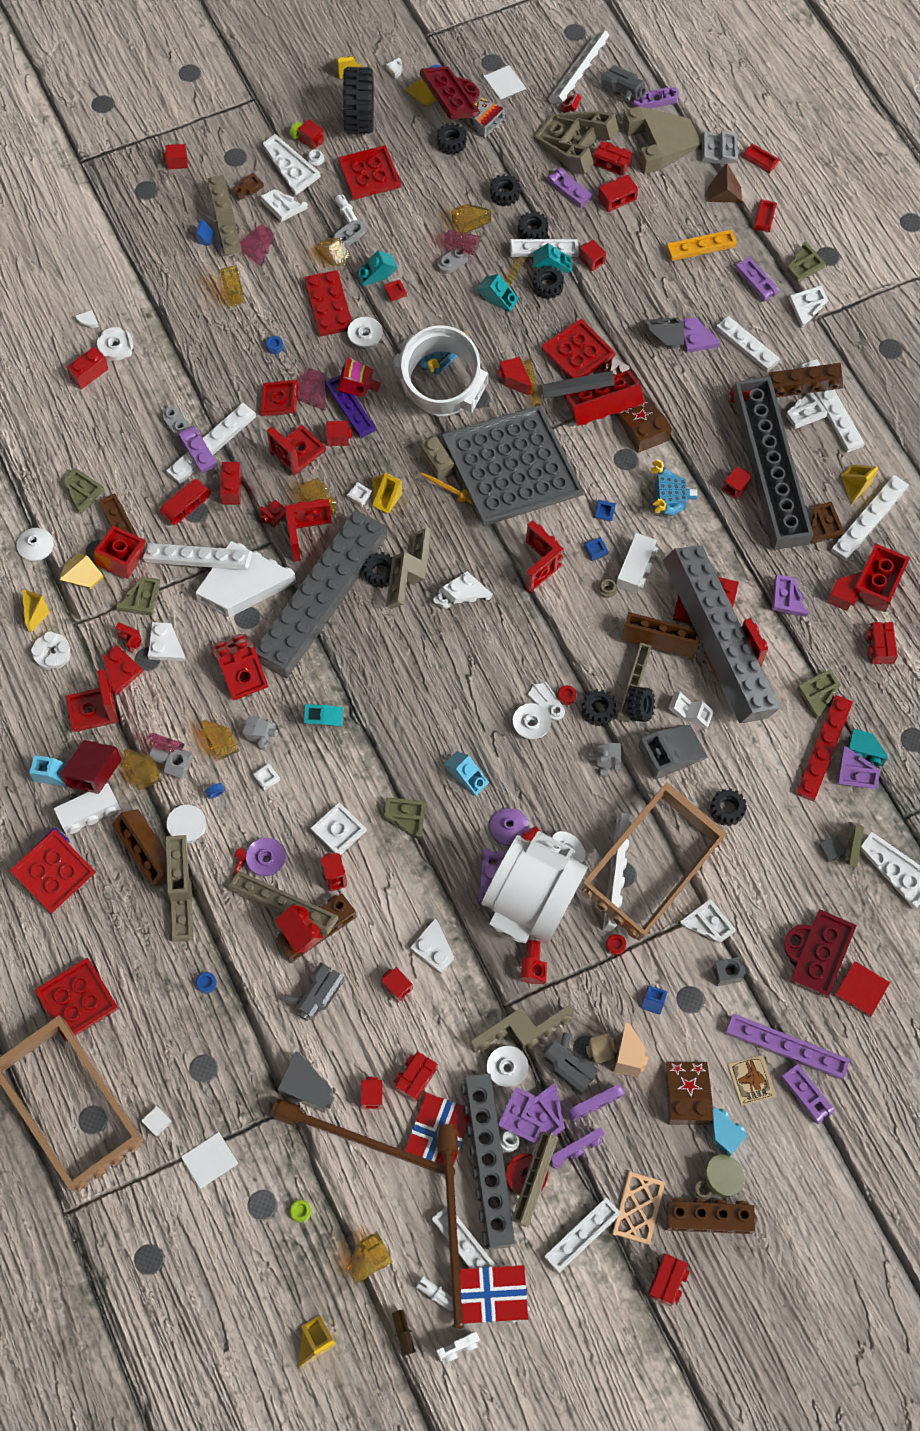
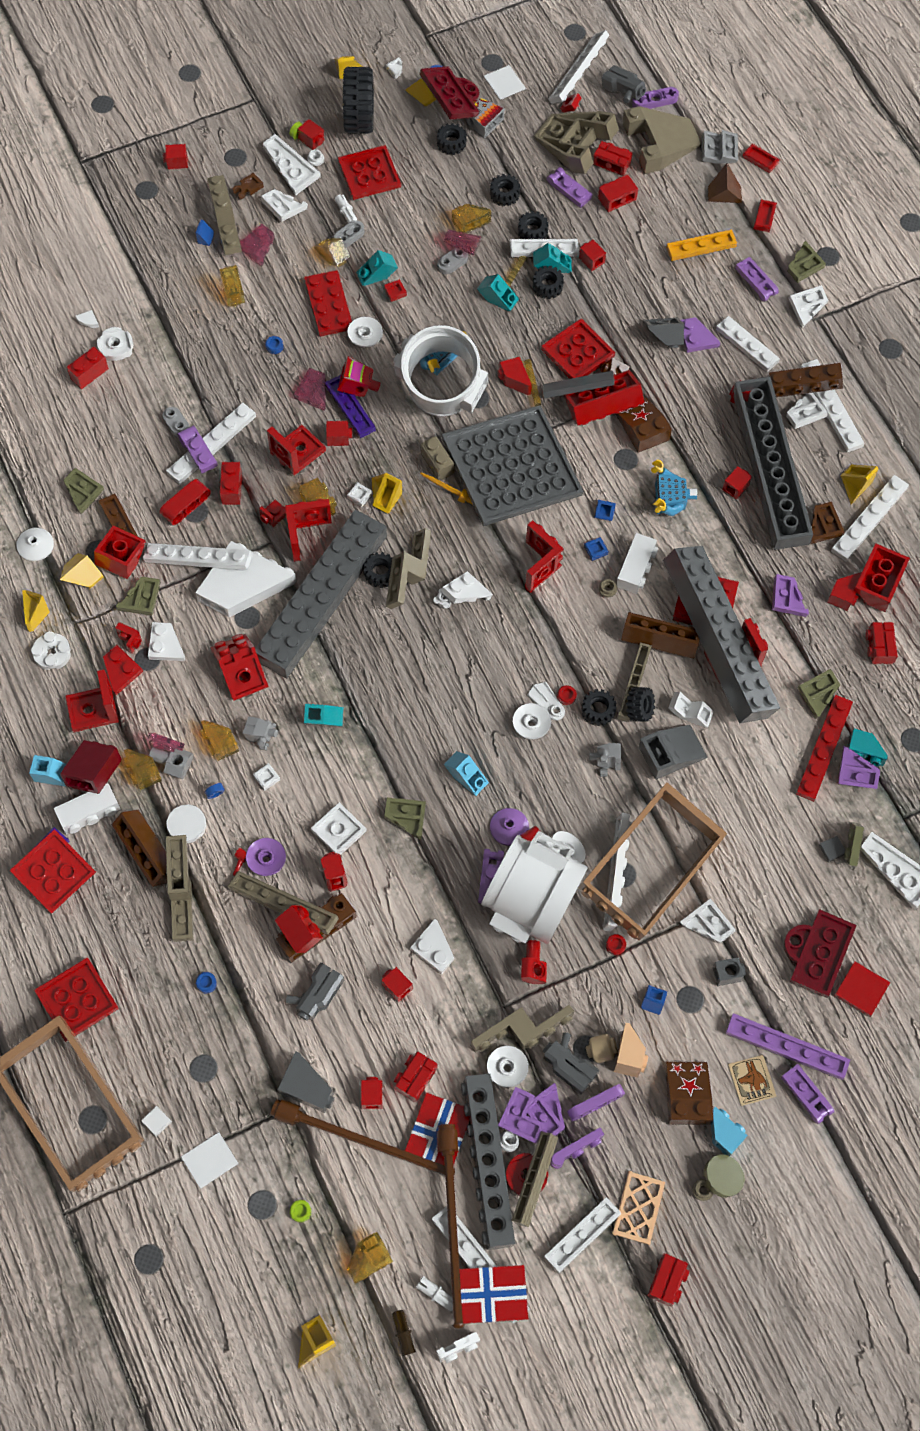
red tile [260,380,299,416] -> none
reddish brown brick [666,1198,755,1234] -> none
black tyre [710,788,747,826] -> none

